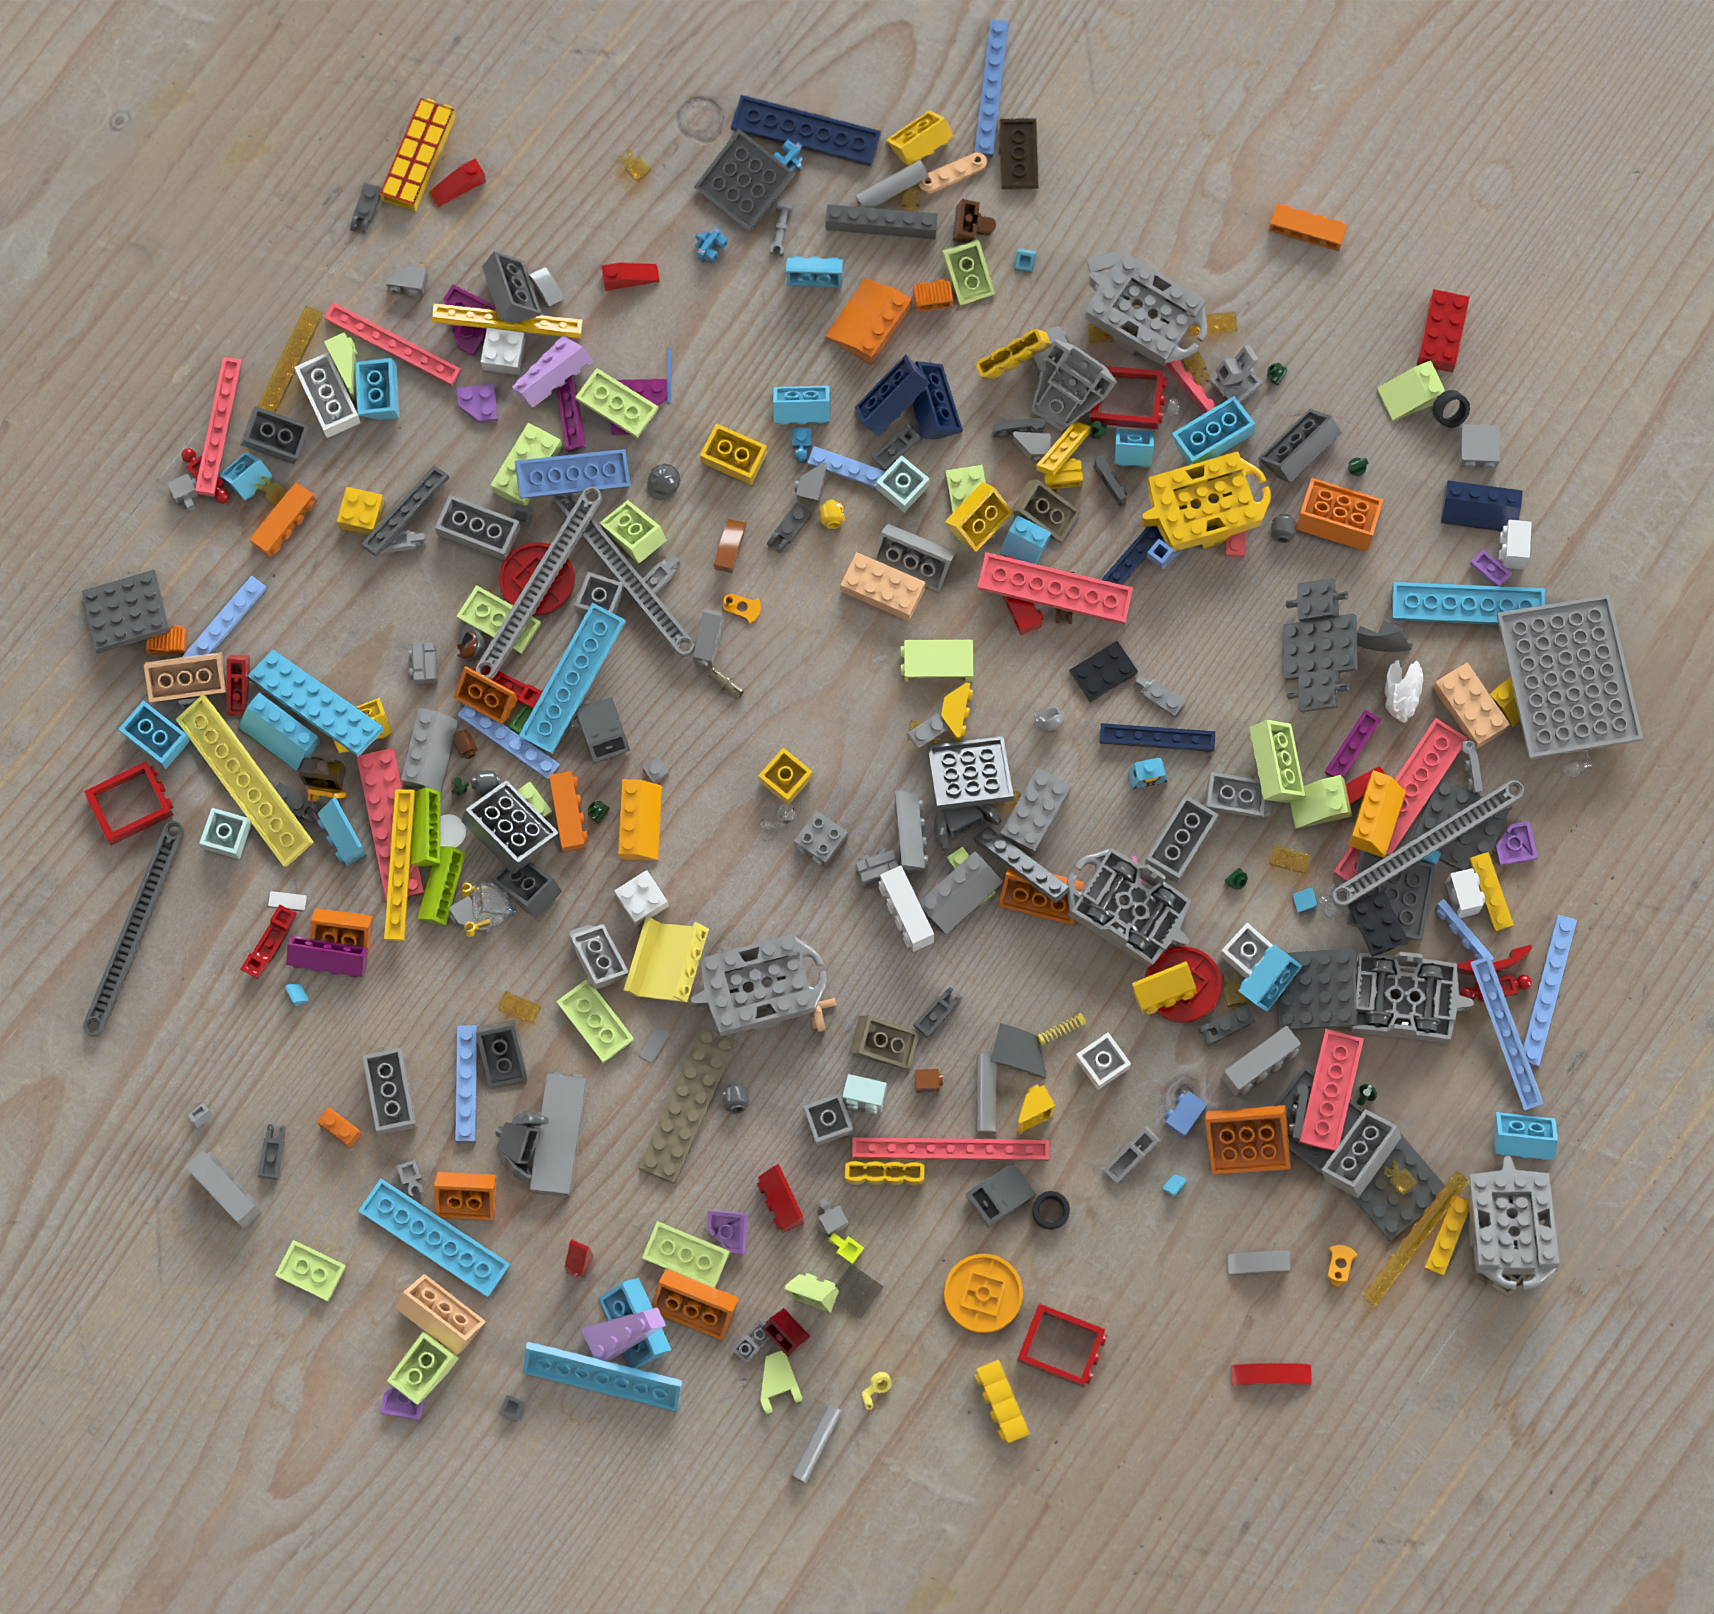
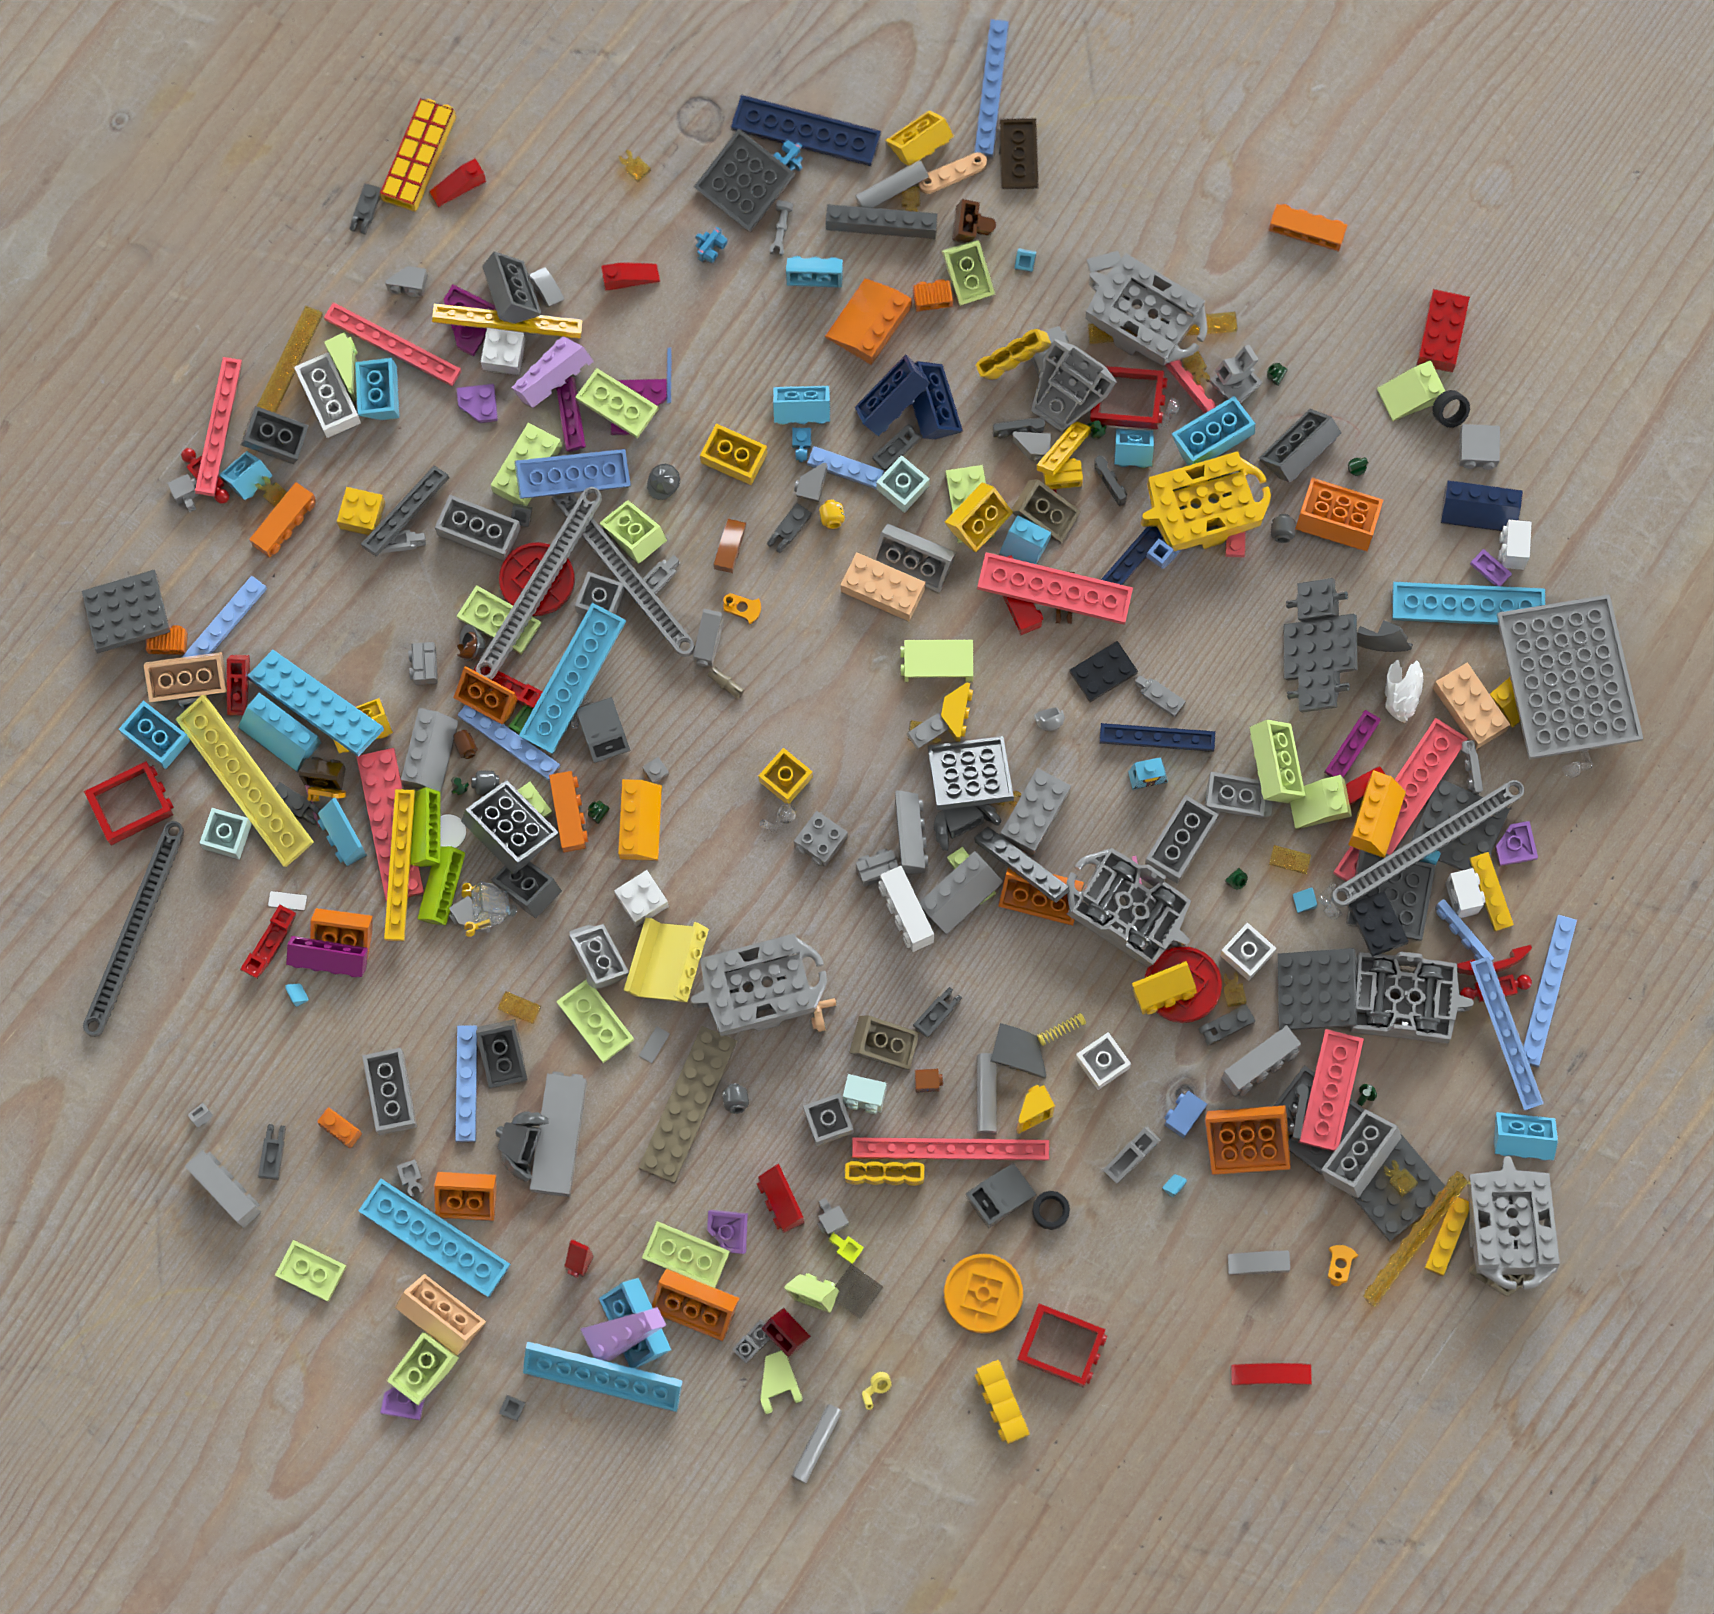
medium azure brick [1239,944,1303,1012] -> none

